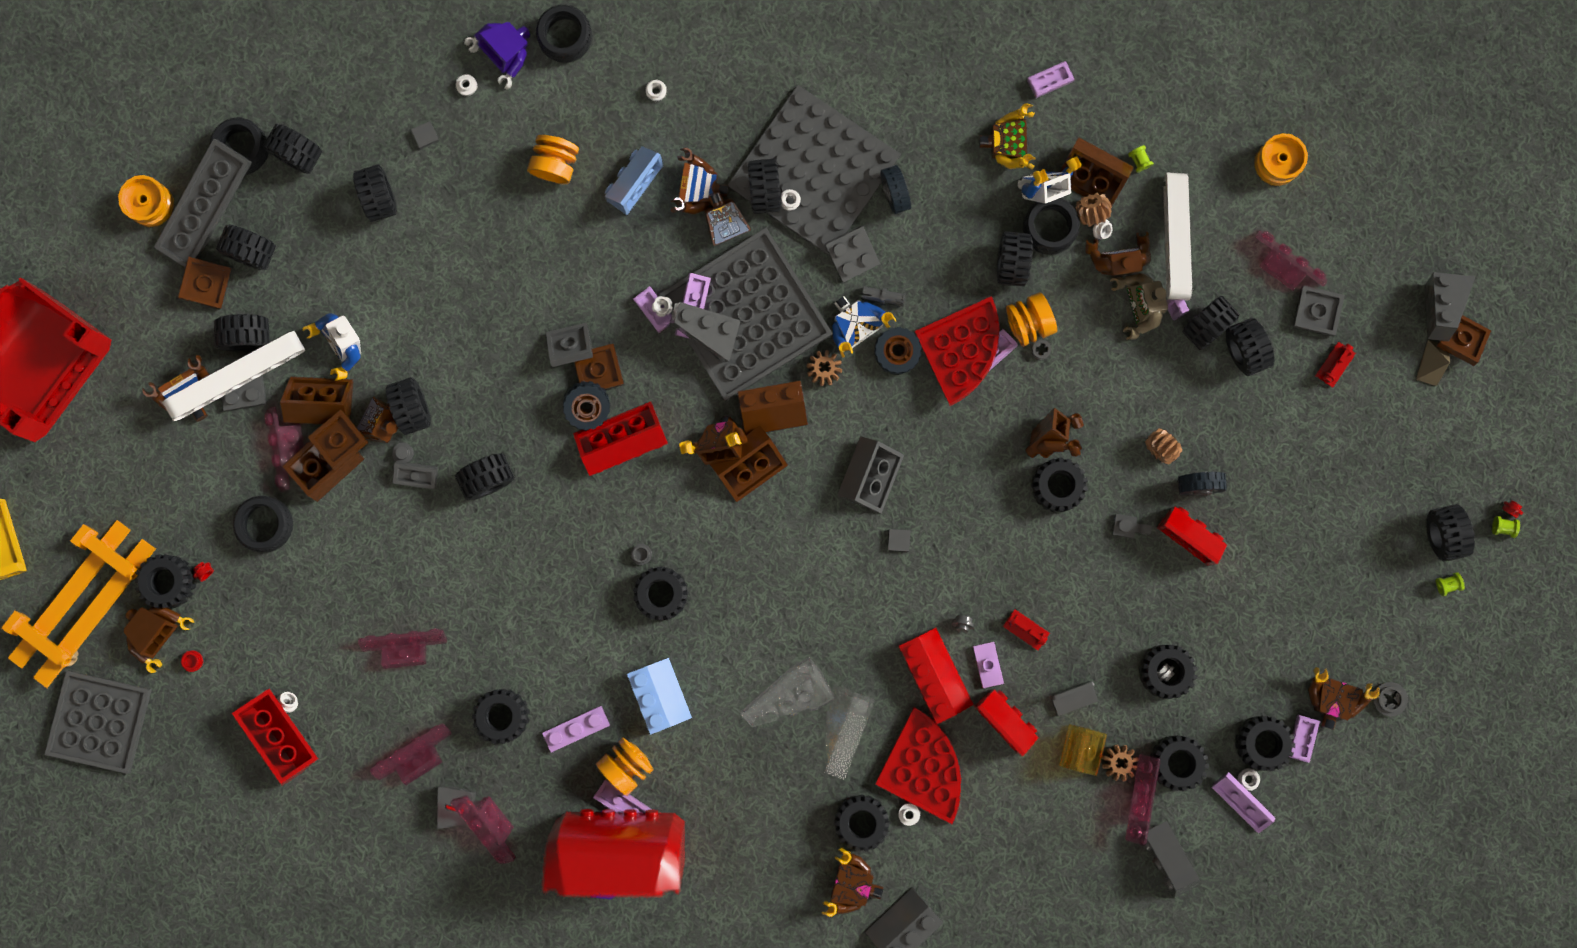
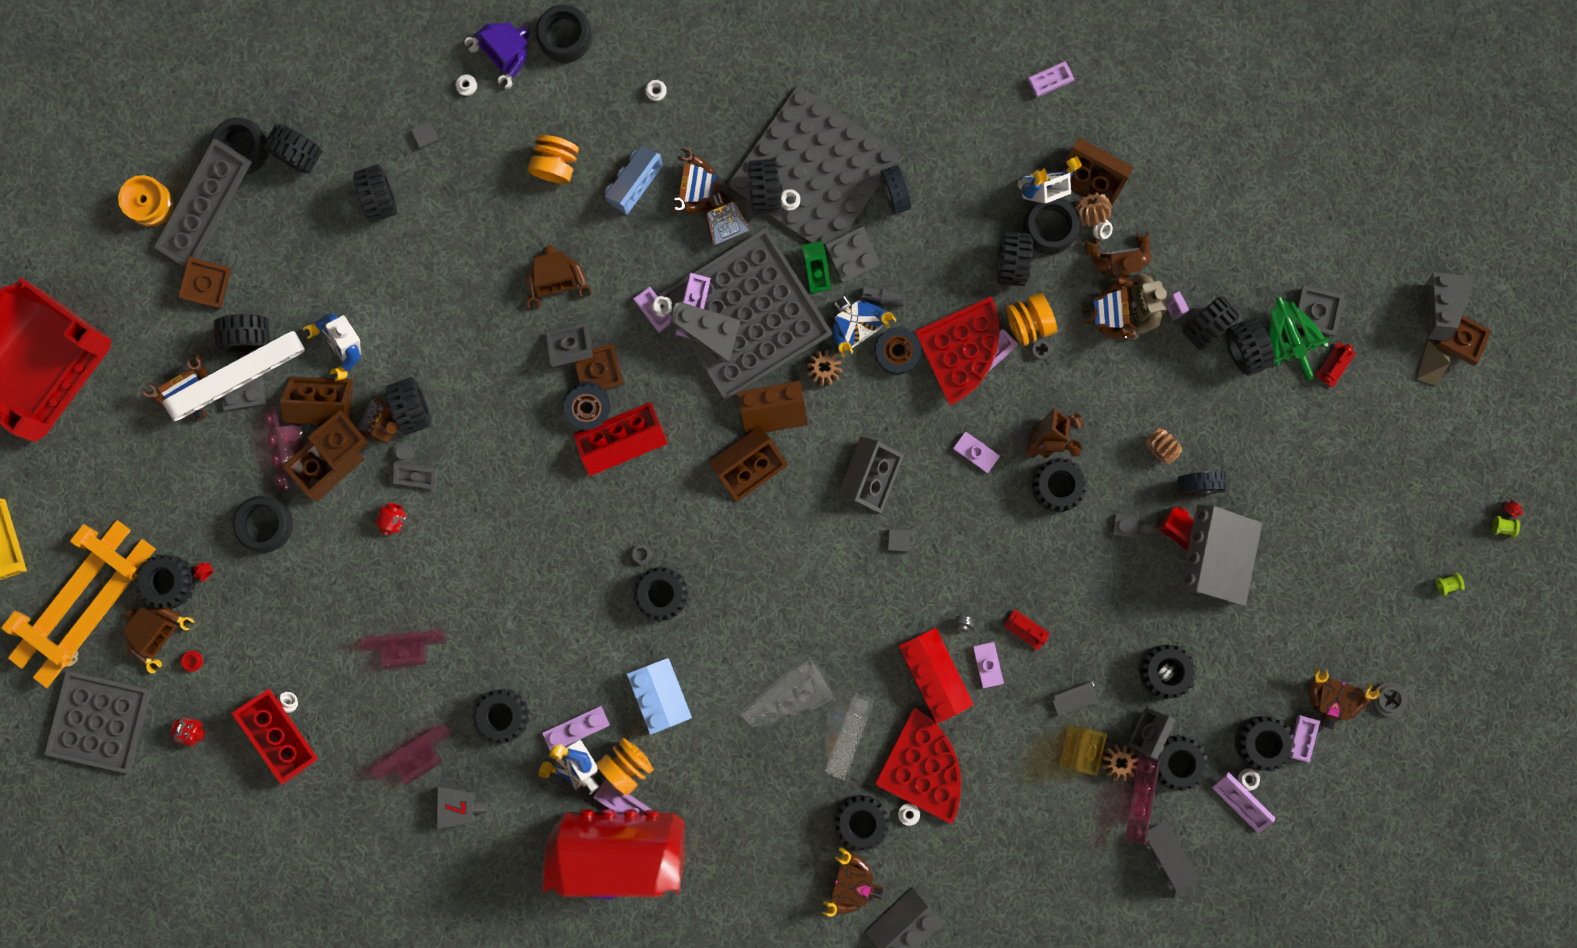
black tyre [216,225,276,270] -> none
clear pink bracket [450,795,516,864] -> none
black tyre [455,454,514,500] -> none
reddish brown torso [679,416,748,465] -> none
red slope [974,689,1039,756] -> none
torso [979,103,1036,169] -> none
lime bush [1128,145,1154,173] -> none
white beam [1164,172,1192,300] -> none
light orange wheel [1254,133,1308,186] -> none
clear pink bracket [1255,230,1328,291] -> none
black tyre [1426,504,1475,562] -> none
none -> red head [170,716,206,747]
none -> red head [375,502,406,536]
none -> reddish brown torso [526,246,592,309]
none -> torso [538,740,599,794]
none -> green slope [802,241,831,293]
none -> lavender plate [953,432,1000,473]
none -> torso [1083,273,1136,341]
none -> dark grey plate [1127,707,1175,759]
none -> panel [1180,504,1262,606]
none -> green bar [1269,296,1330,381]

